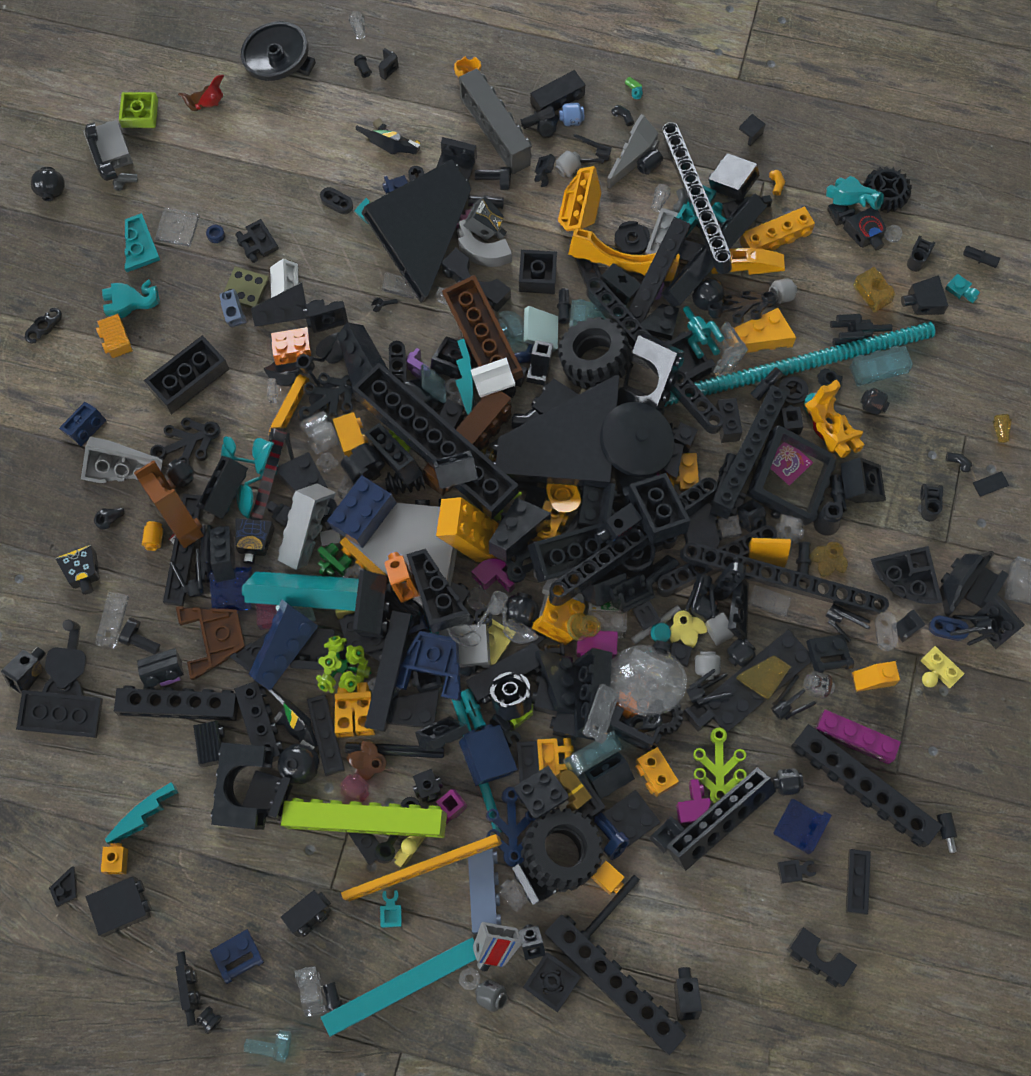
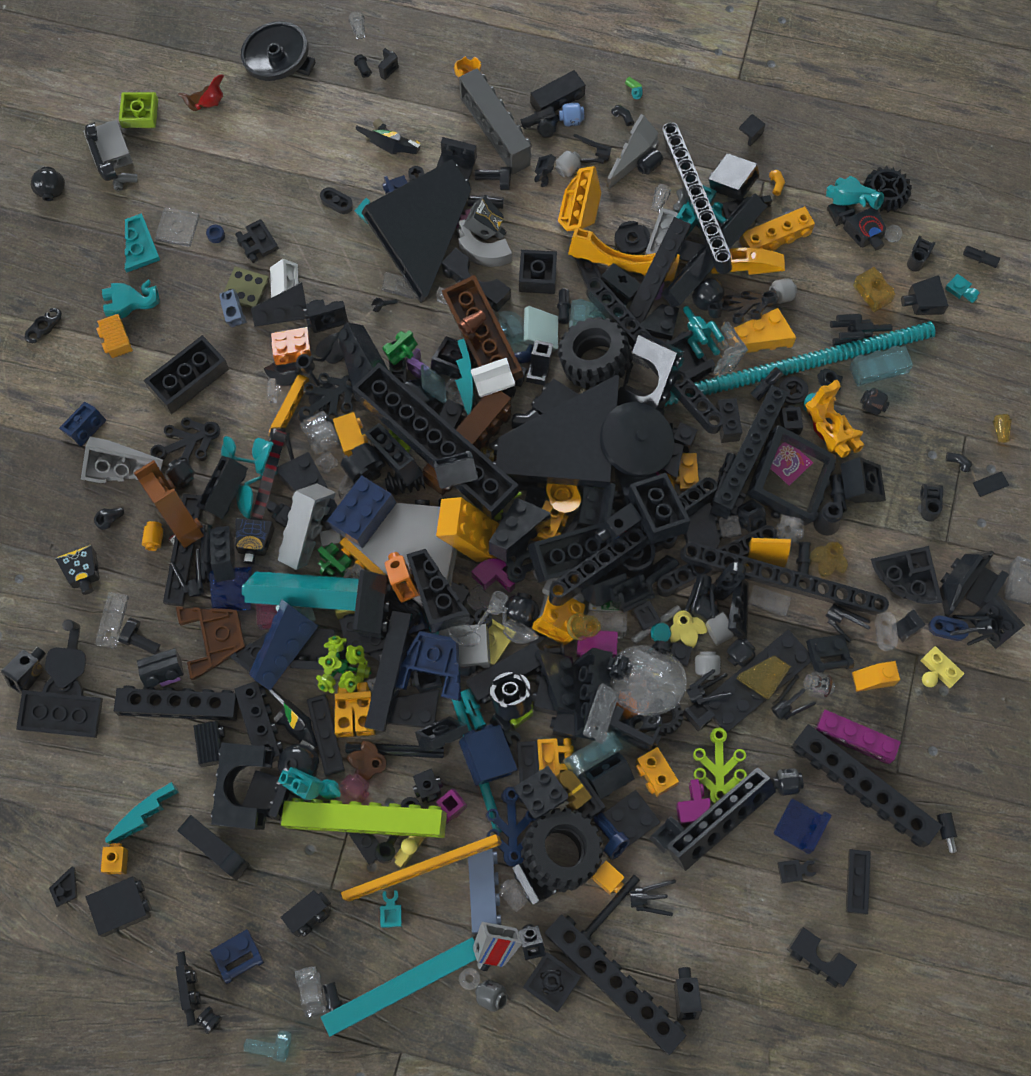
none -> black beam [177,815,250,881]
none -> teal hips [278,767,341,800]
none -> green hips [382,330,418,366]
none -> copper cone [458,310,487,336]
none -> black gear [607,655,633,680]
none -> black plant [630,879,676,916]

